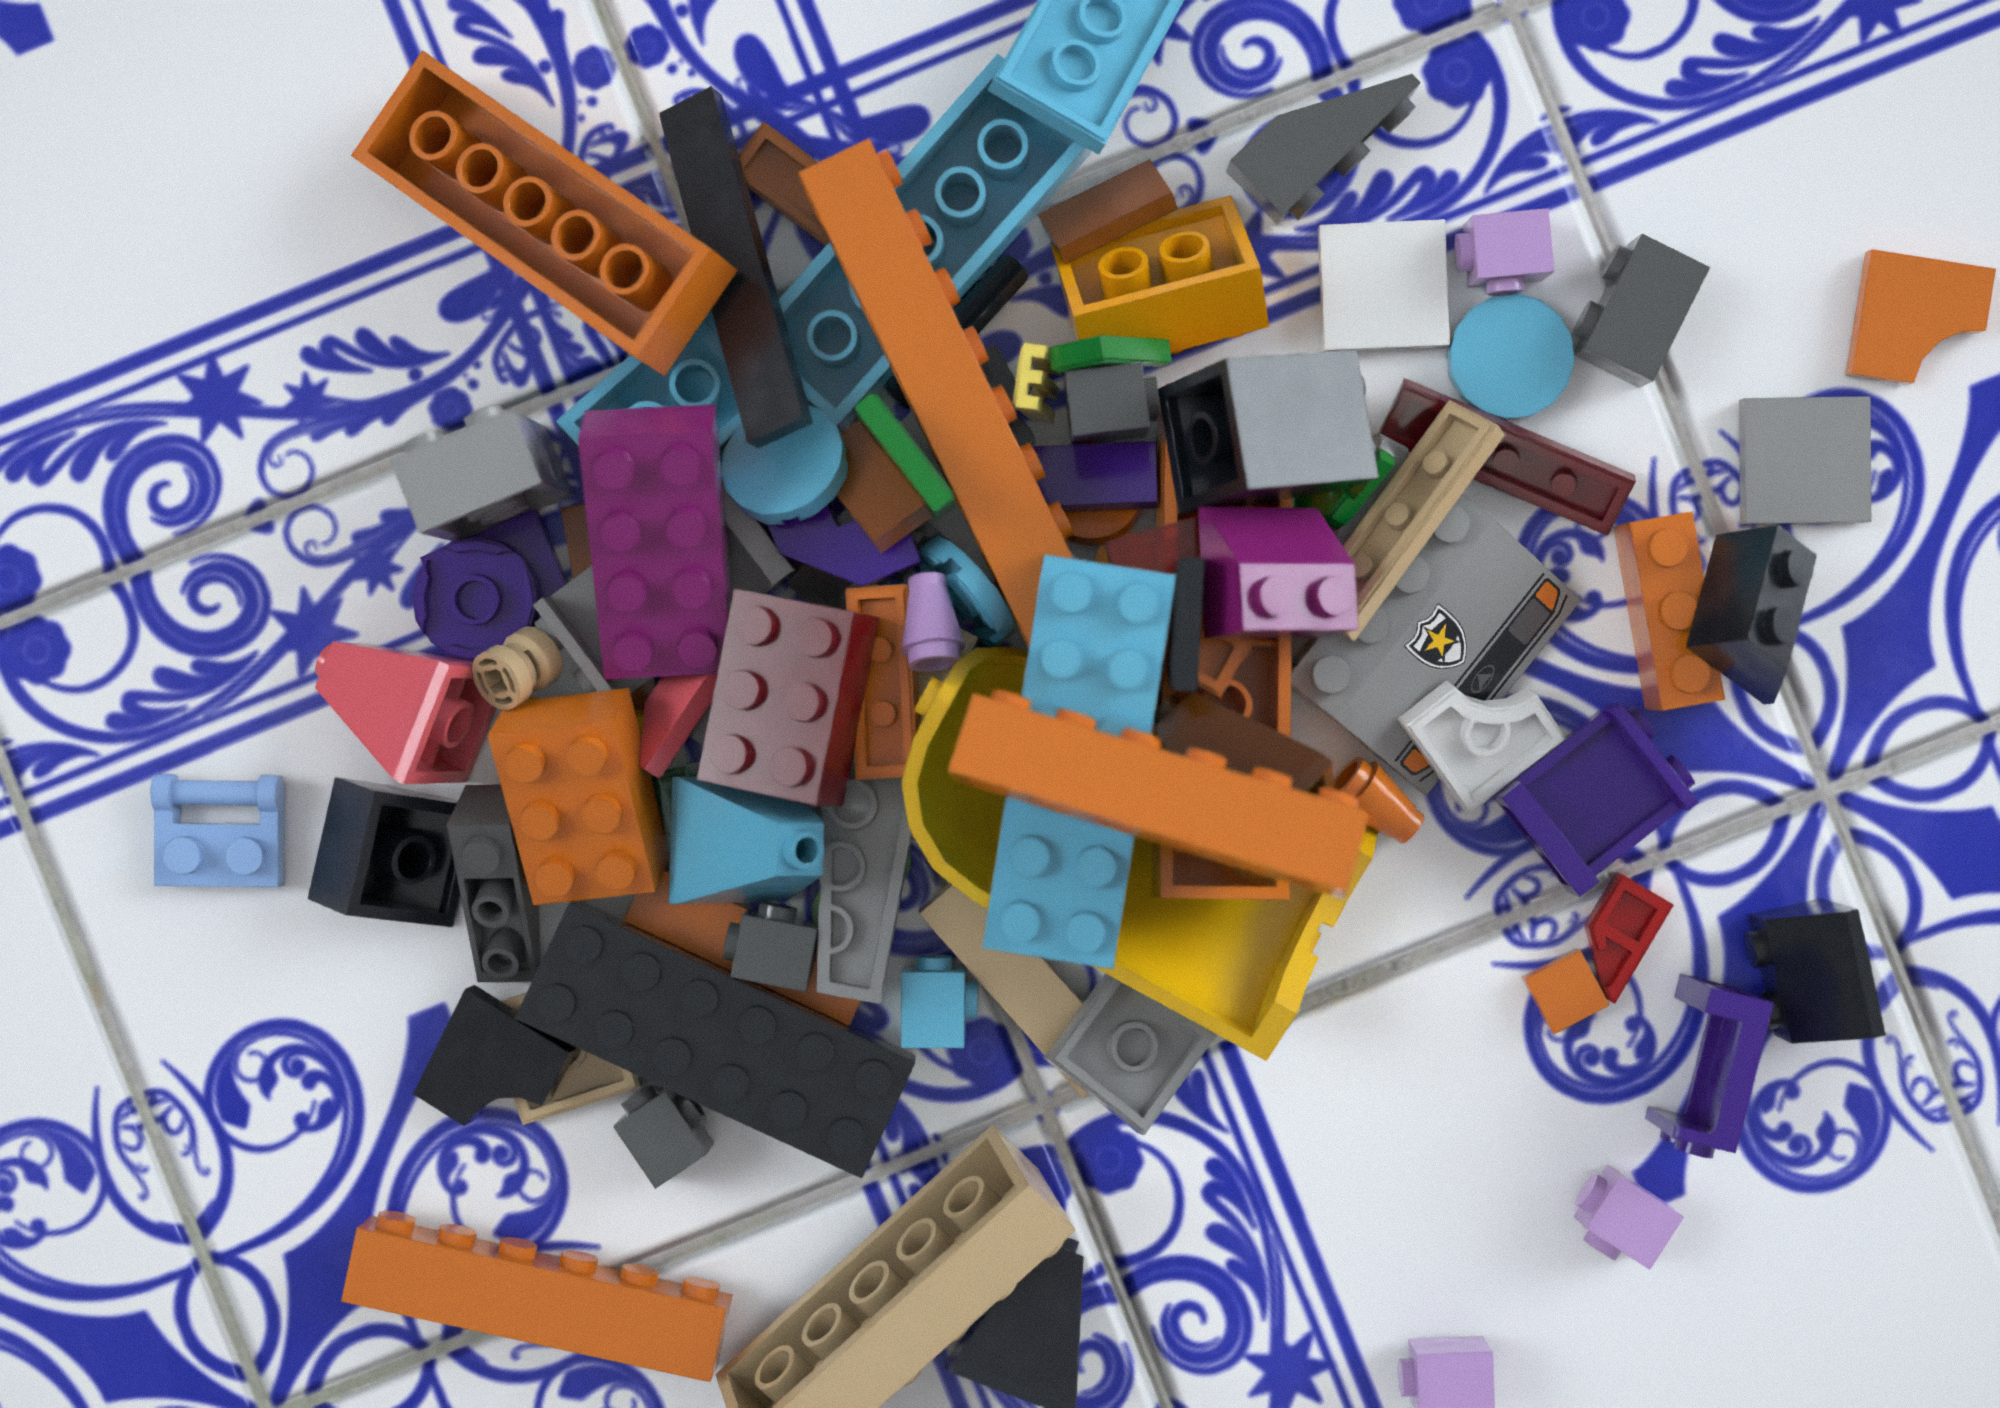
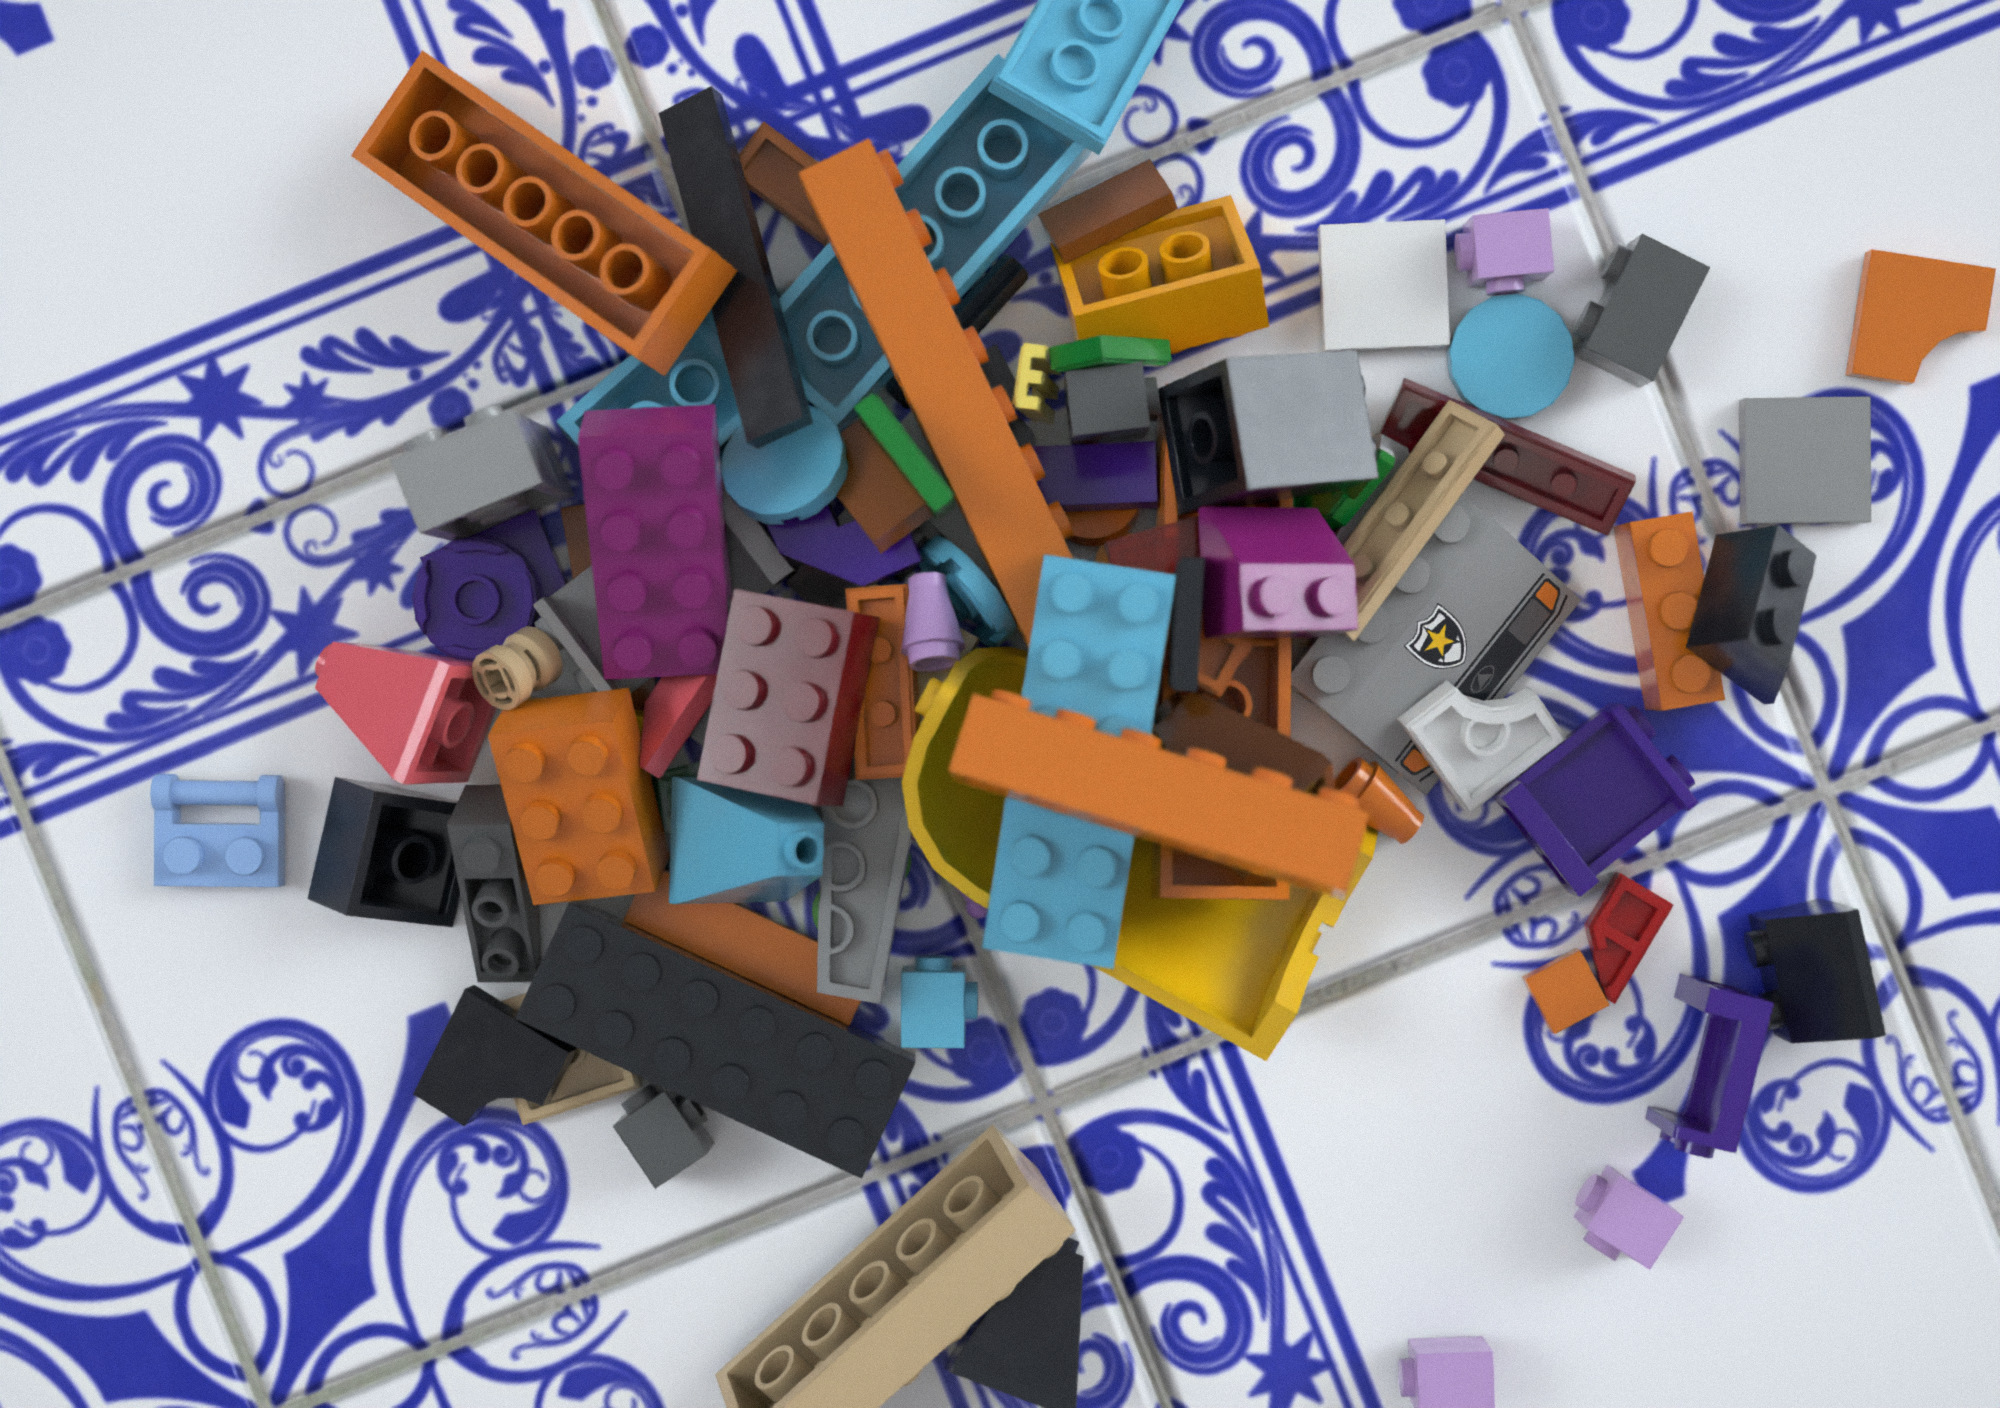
orange brick [341,1211,733,1382] -> none
dark grey brick [723,902,818,992] -> none
tan tile [918,883,1088,1098] -> none
light grey tile [1043,974,1217,1135] -> none
dark grey slope [1226,74,1421,225] -> none

